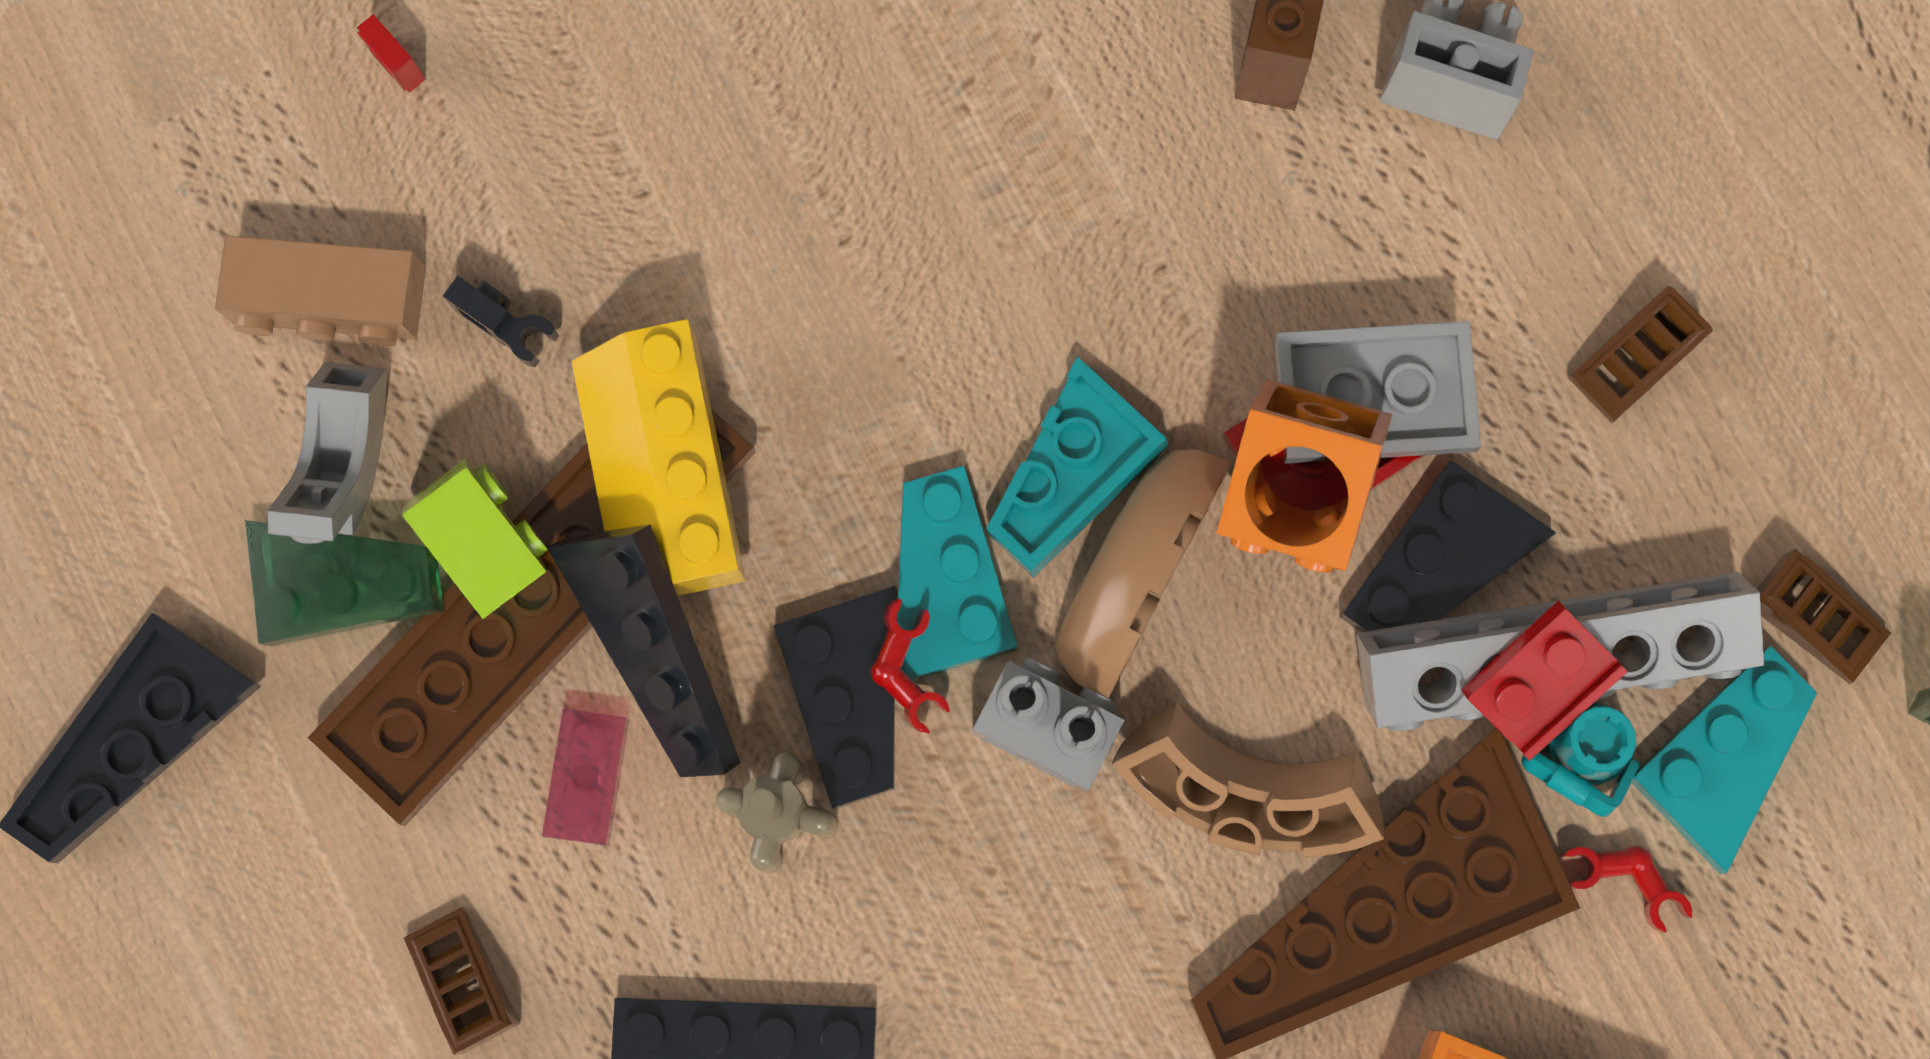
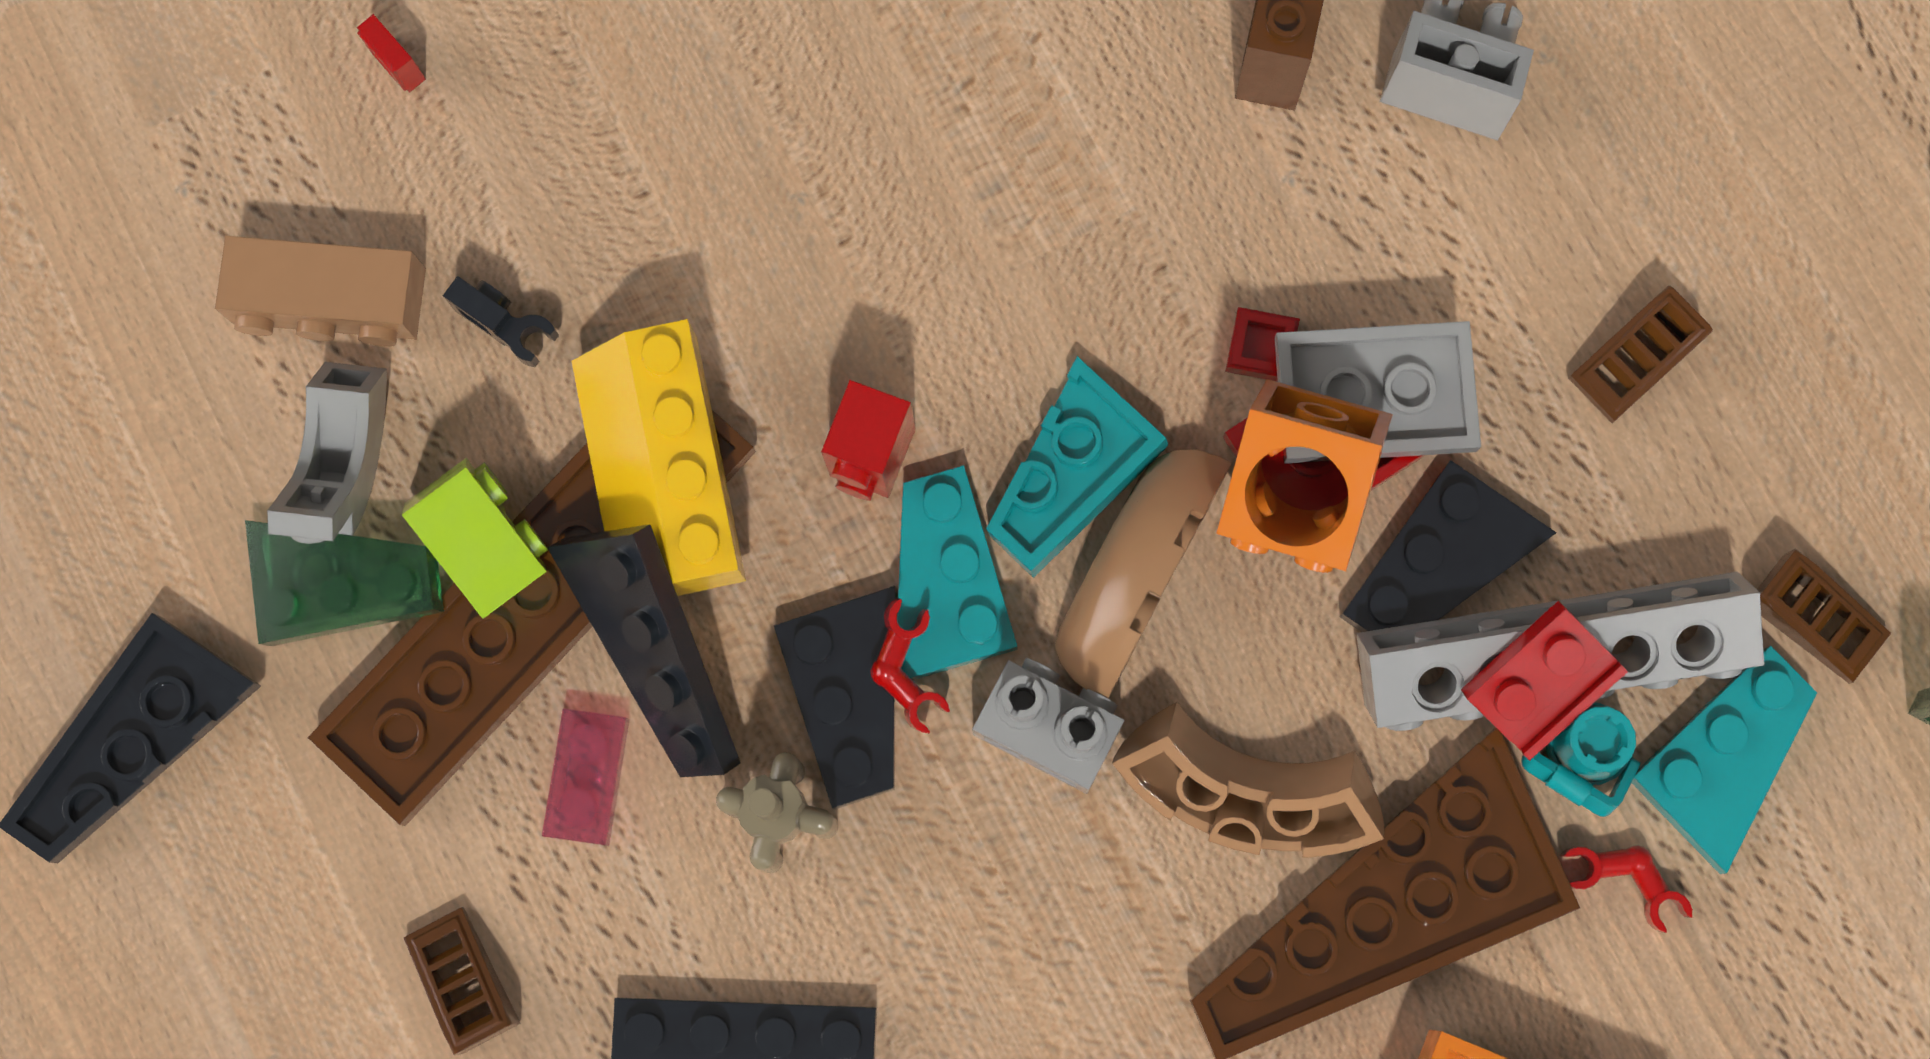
none -> red brick [821,380,916,501]
none -> red tile [1225,307,1300,382]

